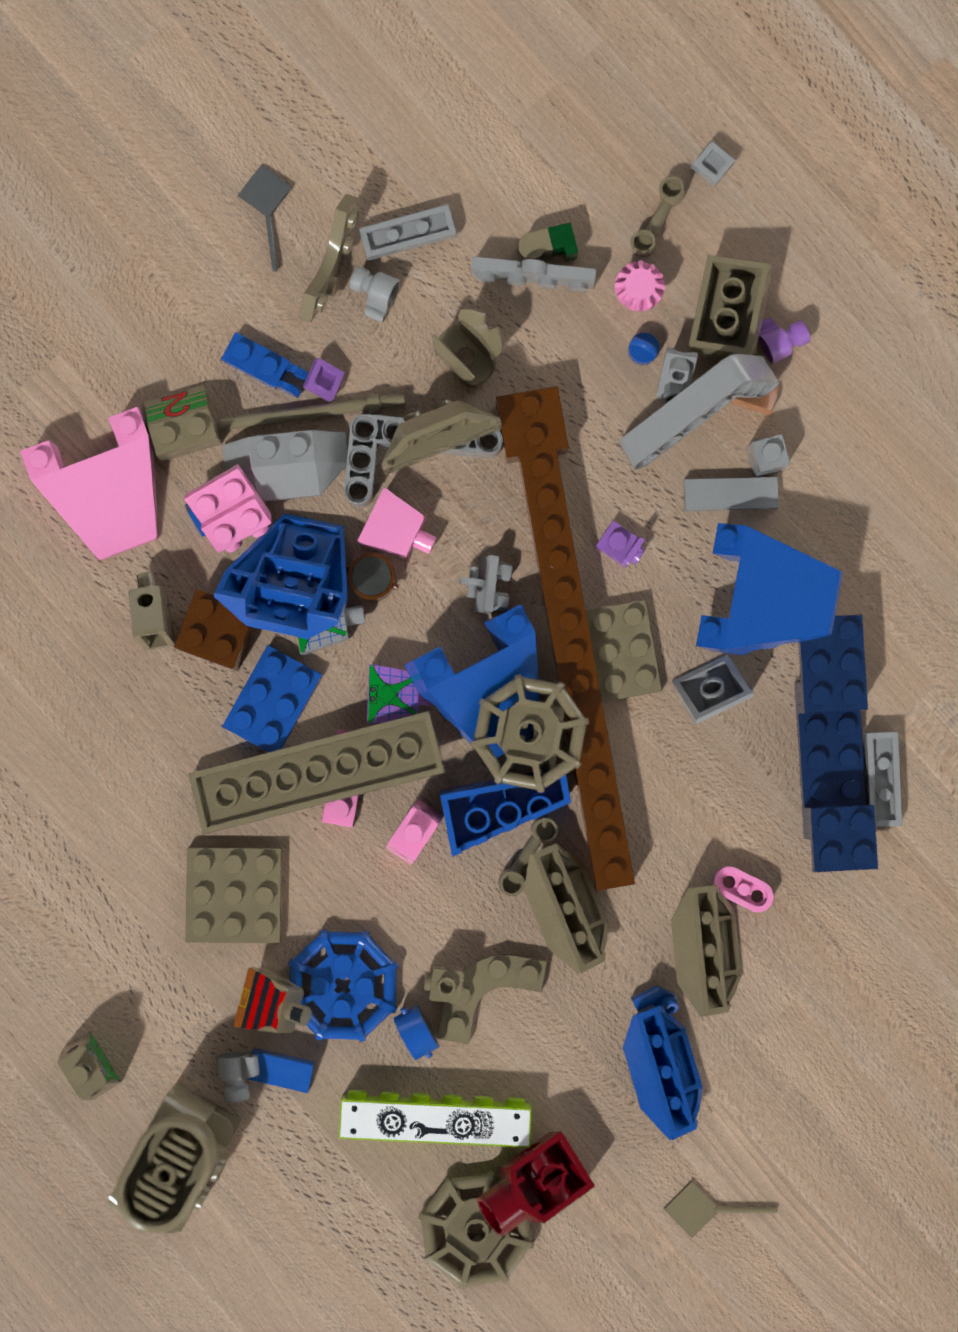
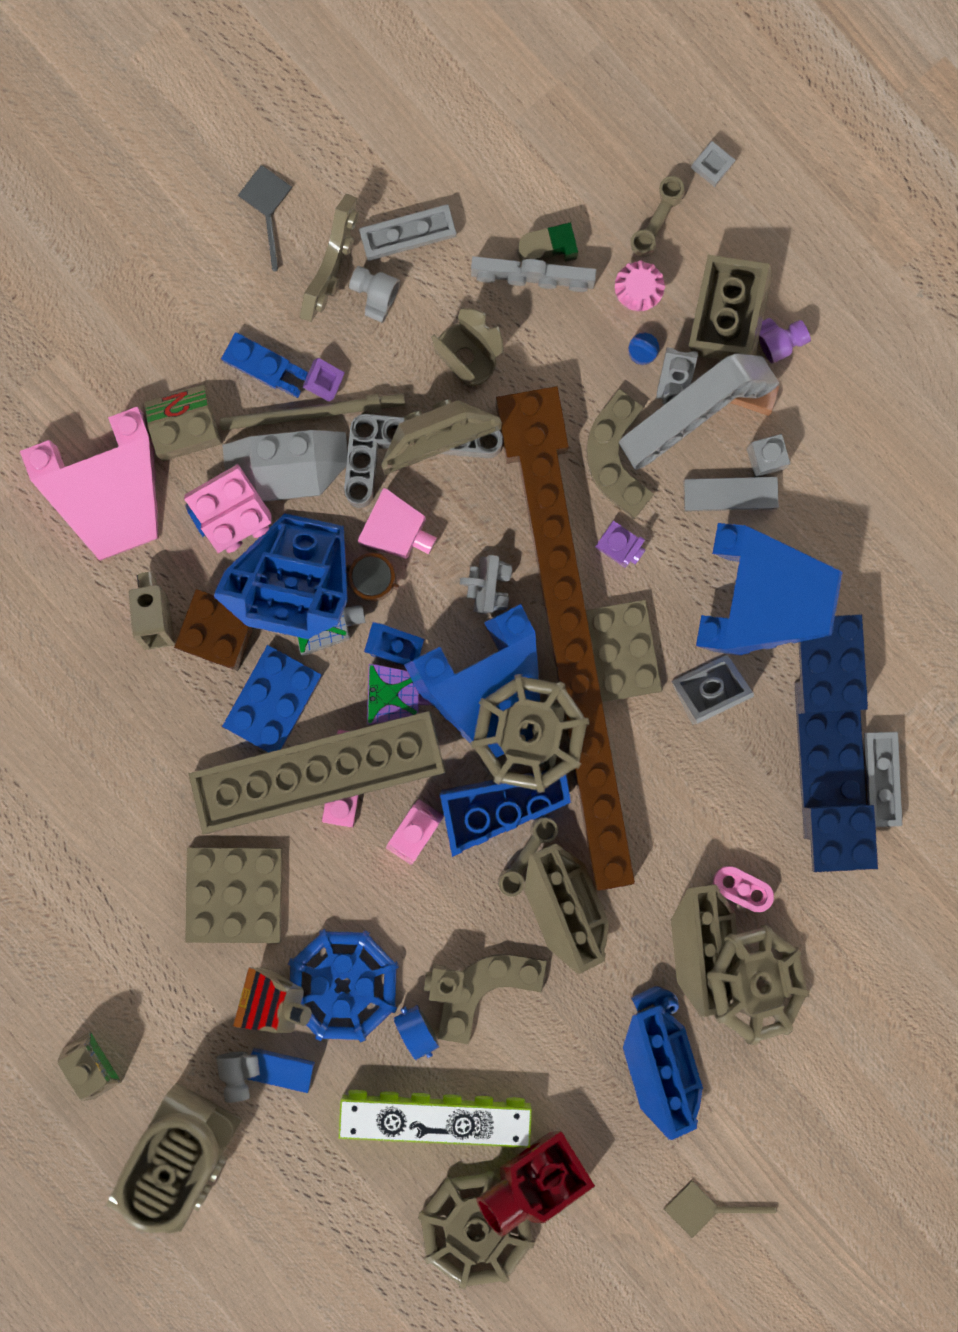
none -> blue slope [364,622,425,665]
none -> dark tan plate [586,389,654,519]
none -> dark tan plate [707,925,810,1045]

